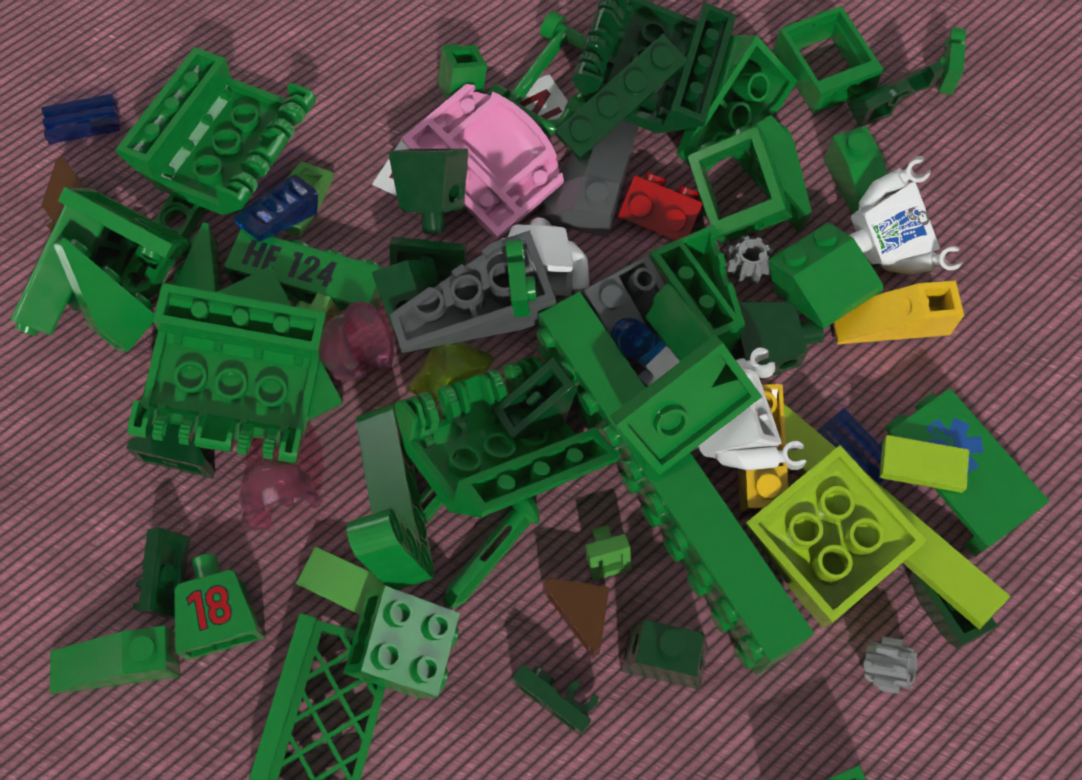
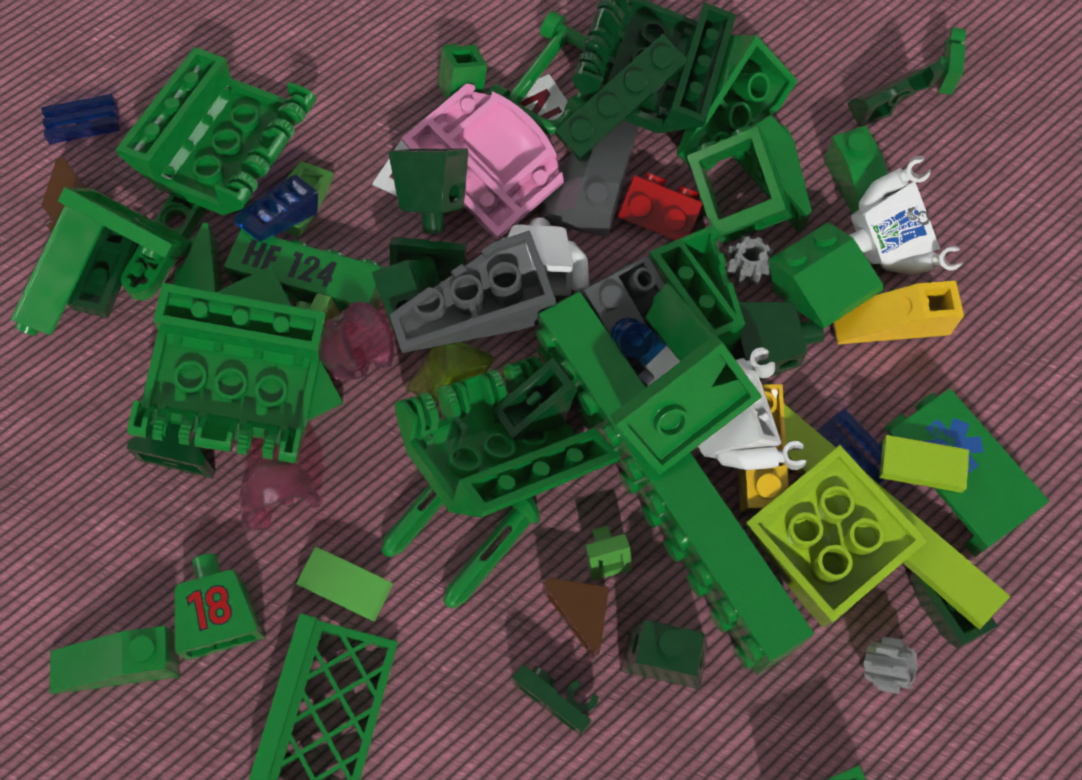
green slope [54,238,155,352] -> none
dark green plate [133,527,190,619] -> none
green brick [343,586,460,699] -> none
green beam [346,403,434,590] -> none
green plate [506,239,537,318] -> none
green window [774,6,884,115] -> none

